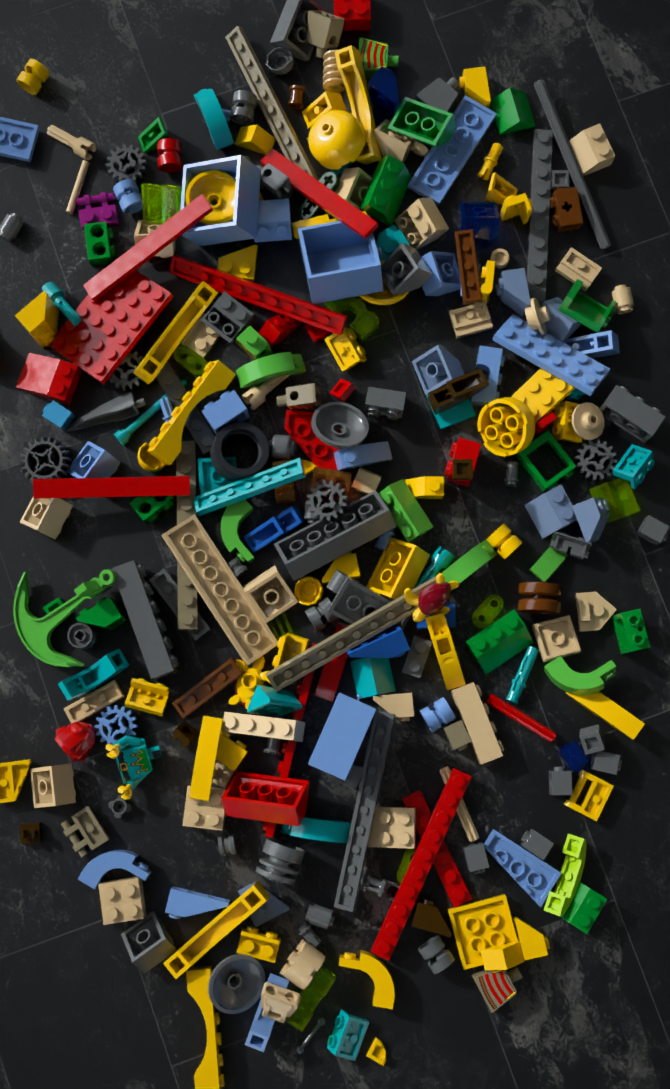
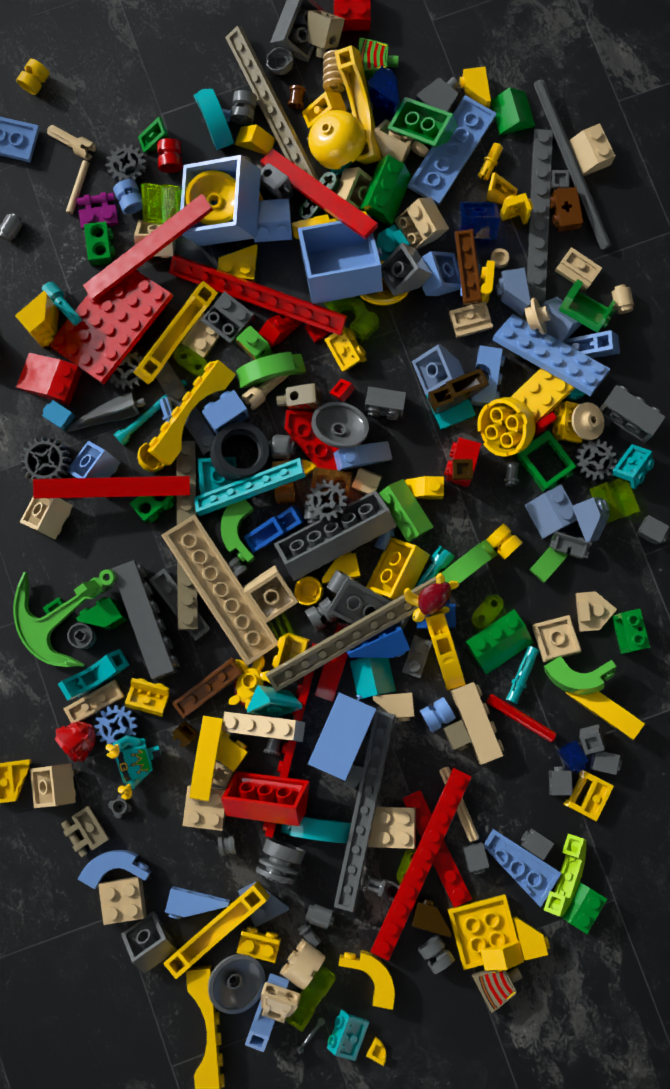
dark brown tile [20,822,42,844] -> none
reddish brown wheel [517,582,562,614] -> none

